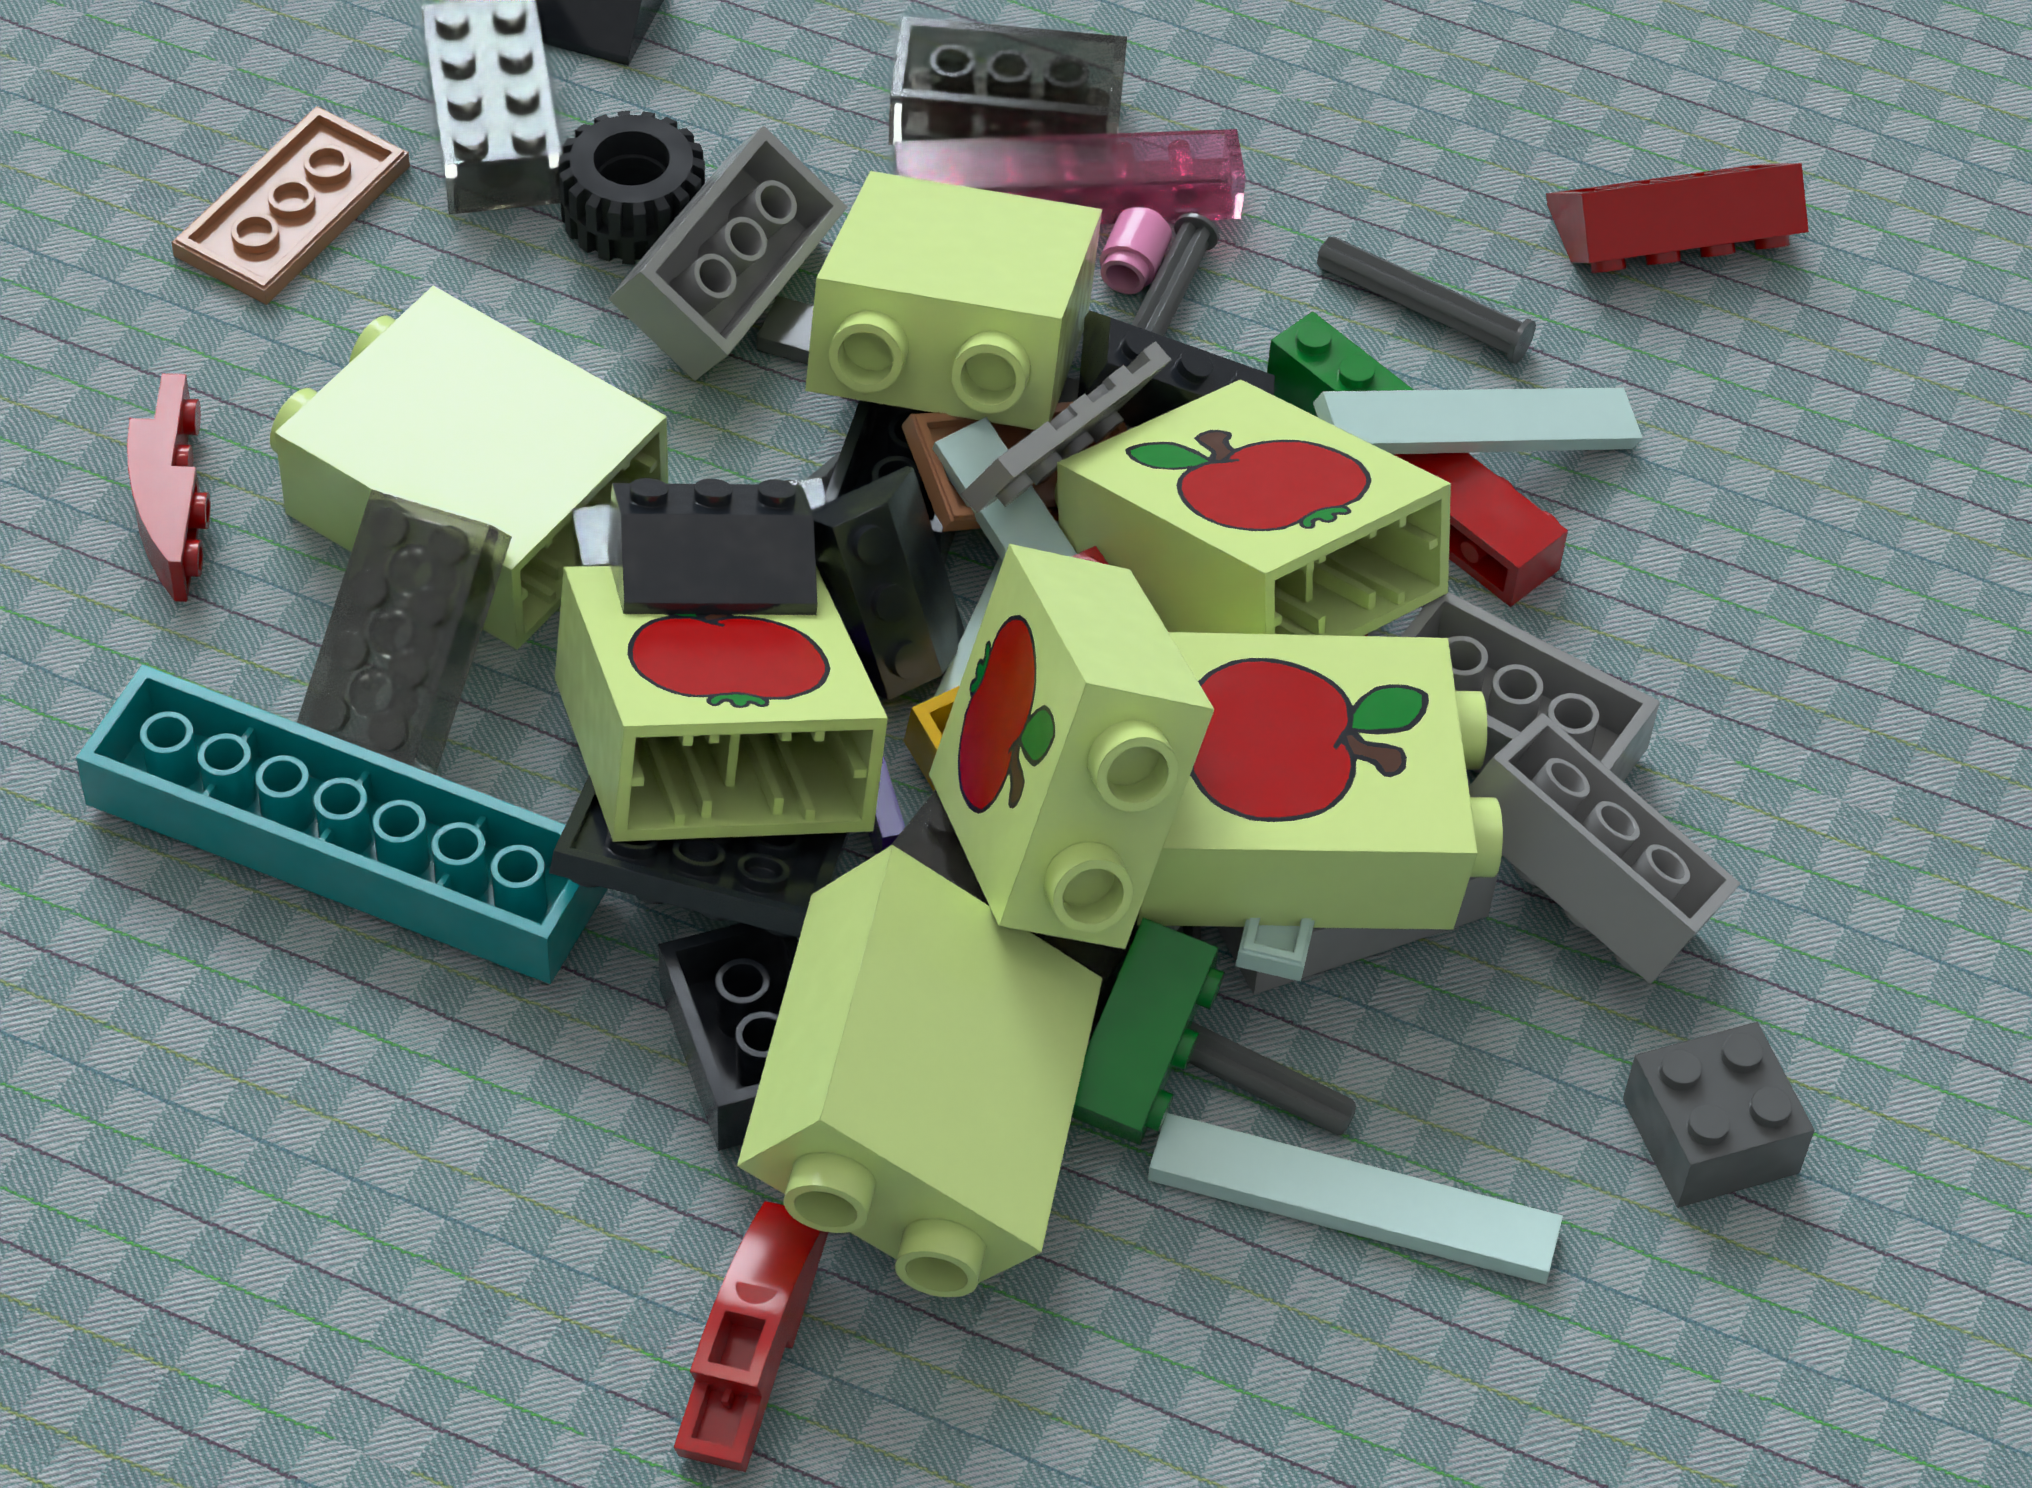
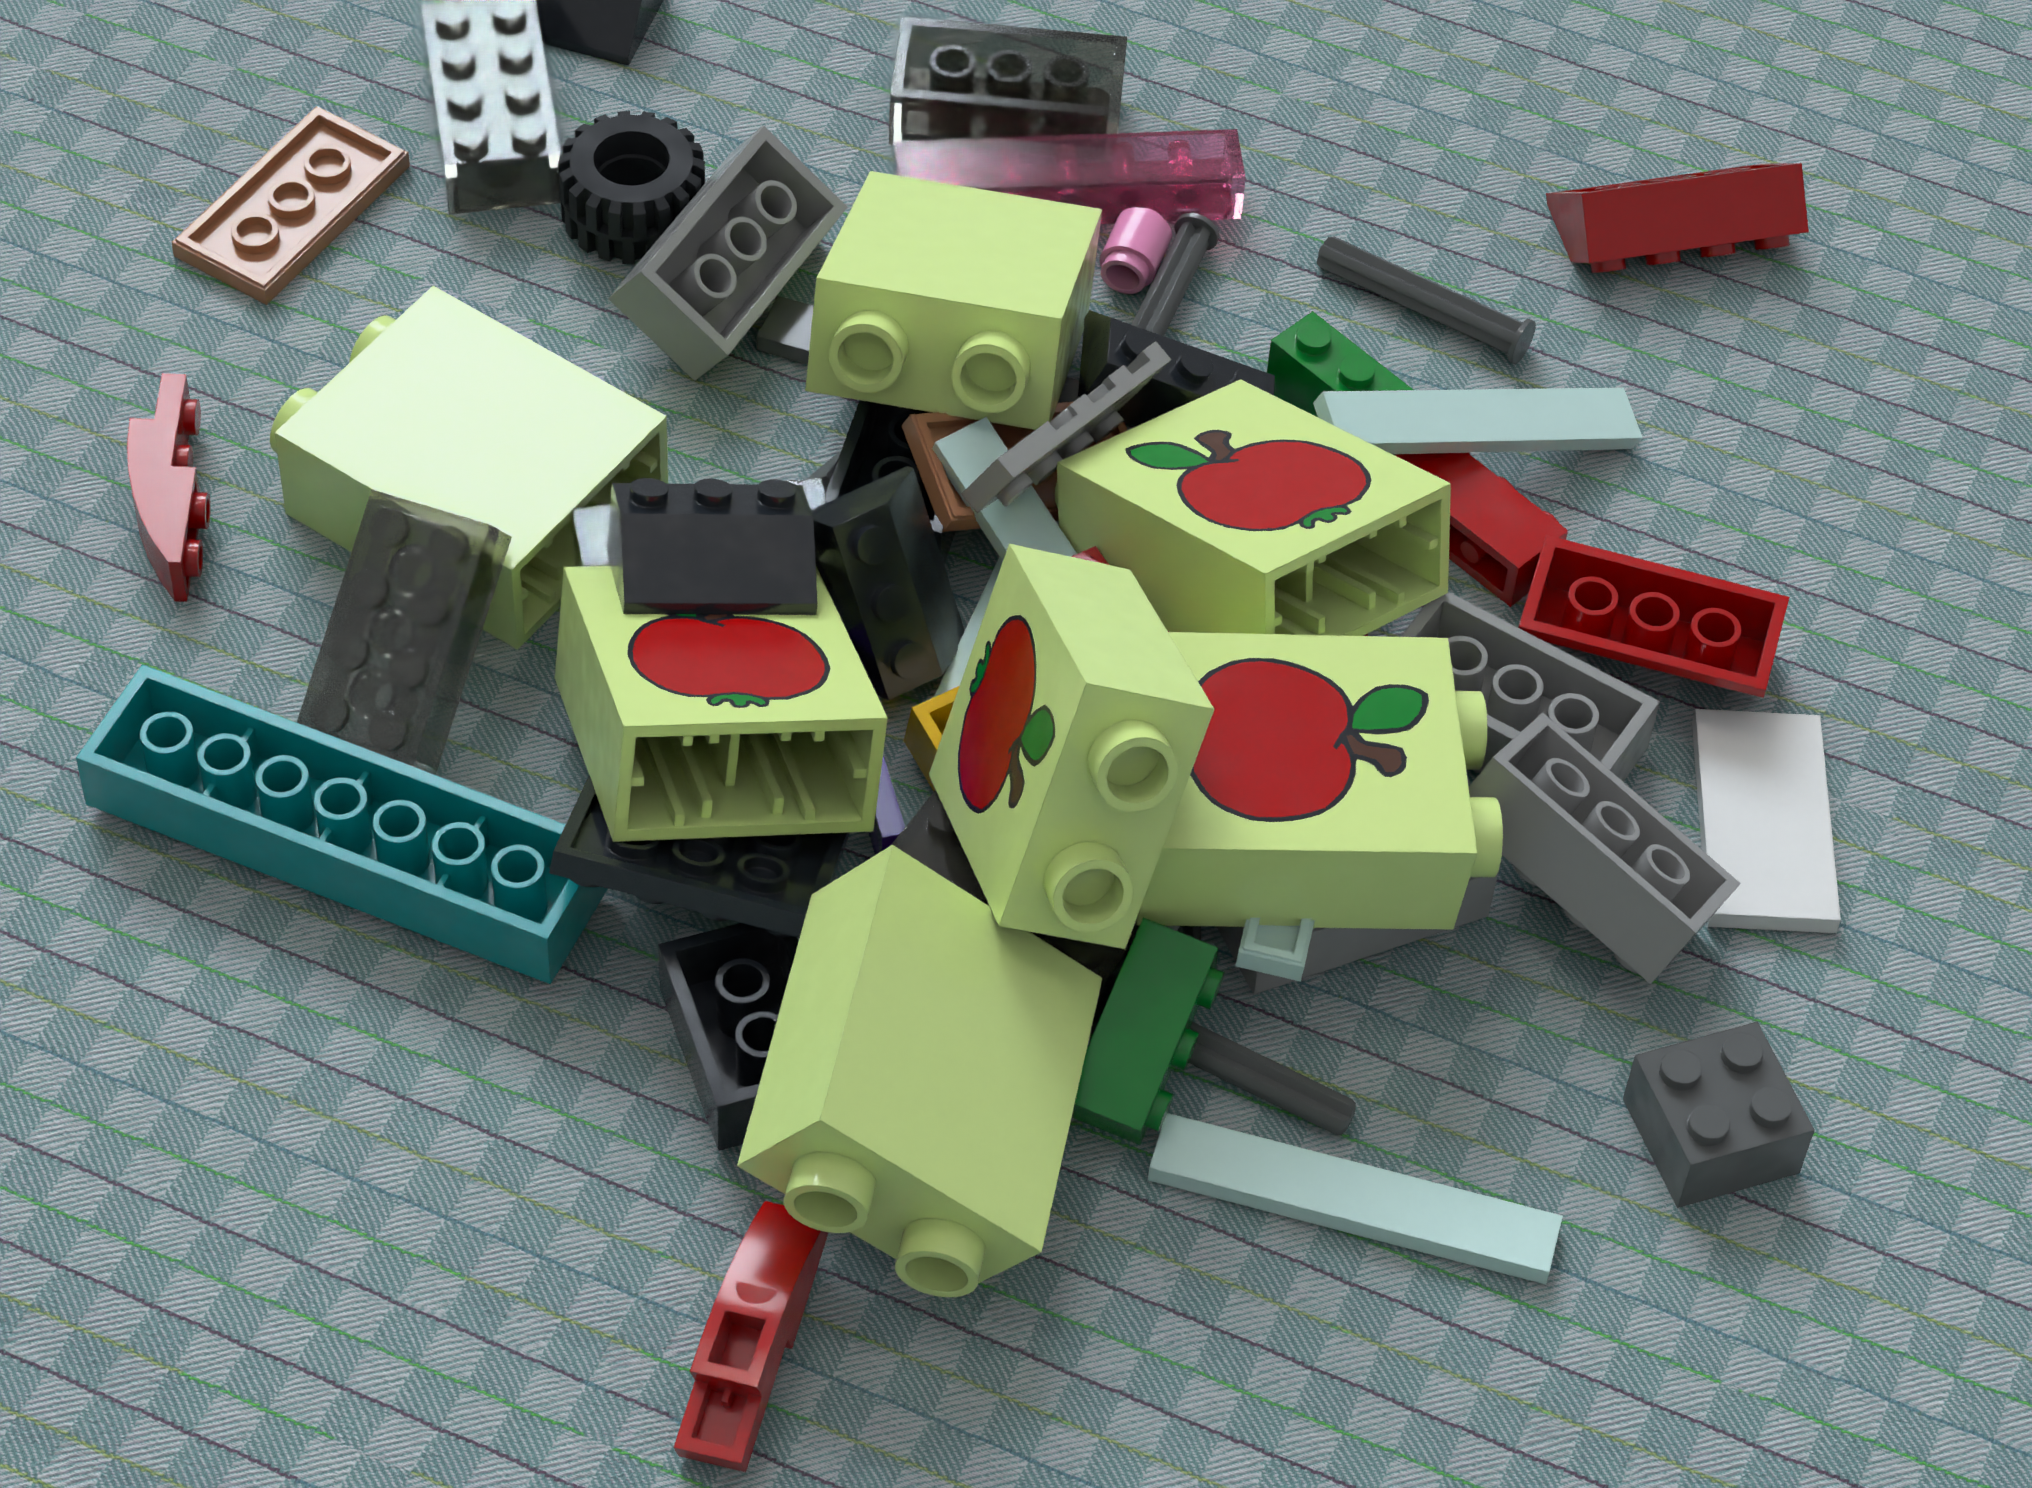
none -> red slope [1518,535,1790,698]
none -> white tile [1692,709,1841,933]

